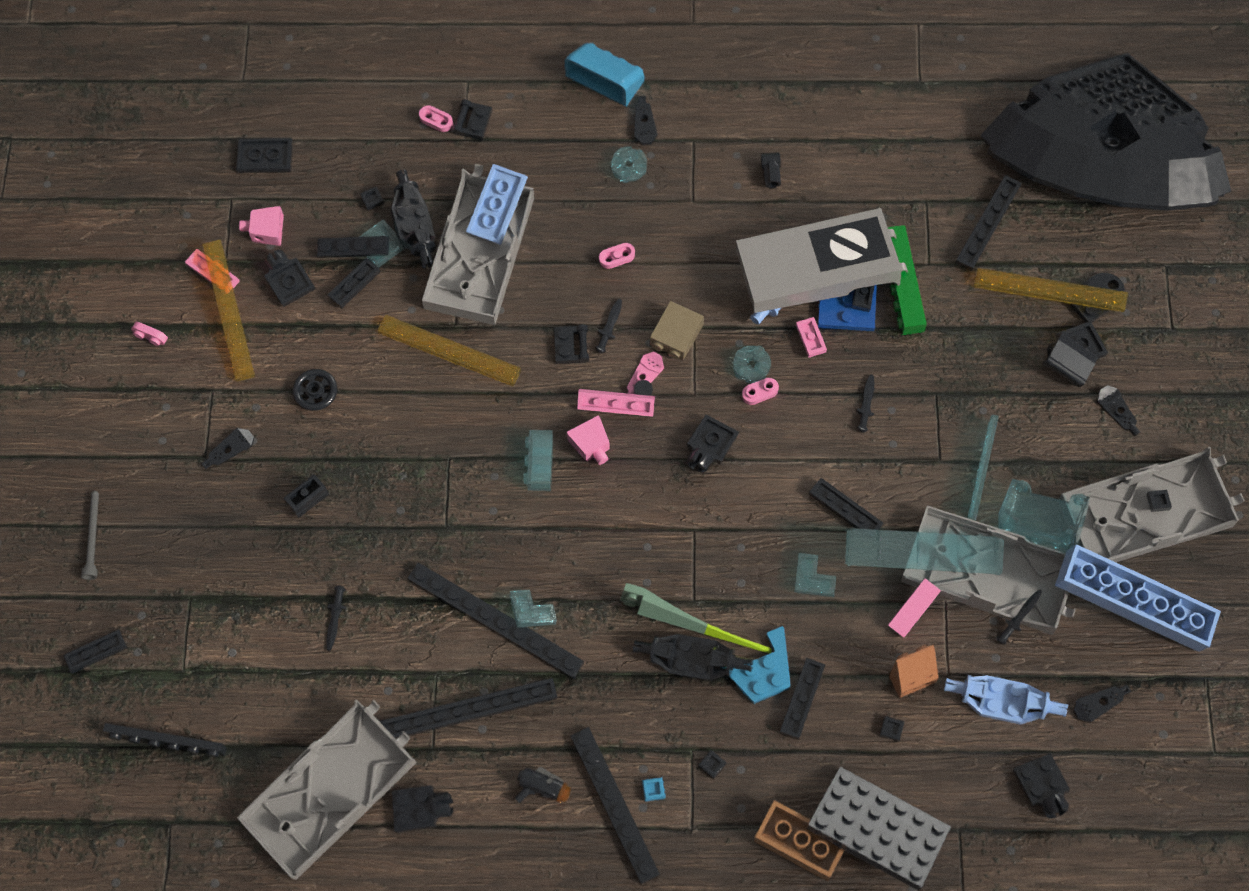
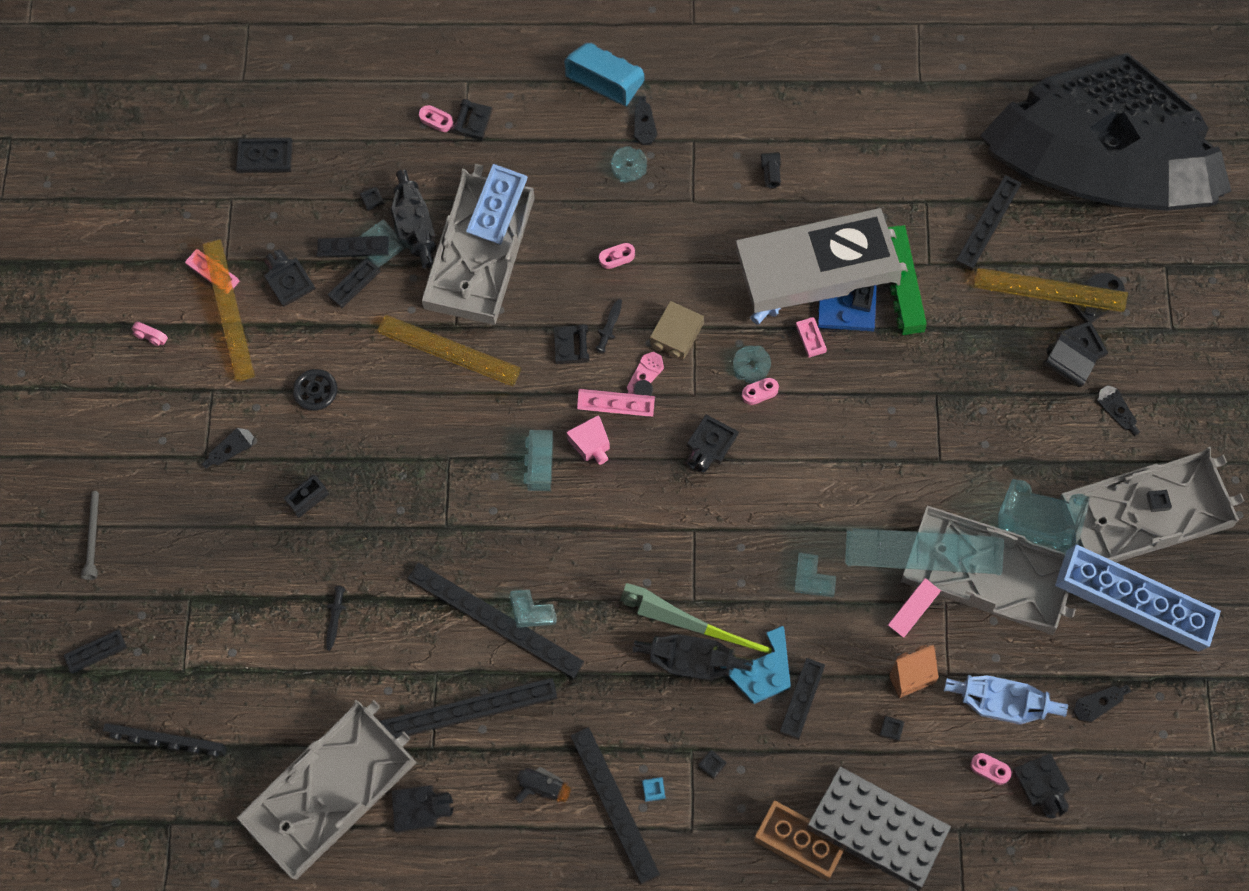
bright pink torso [239,206,284,246] -> none
black plate [809,478,883,540] -> none
black sword [856,374,874,433] -> none
clear light blue tile [967,414,999,521] -> none
black sword [996,589,1042,645] -> none
none -> bright pink plate [971,753,1011,785]

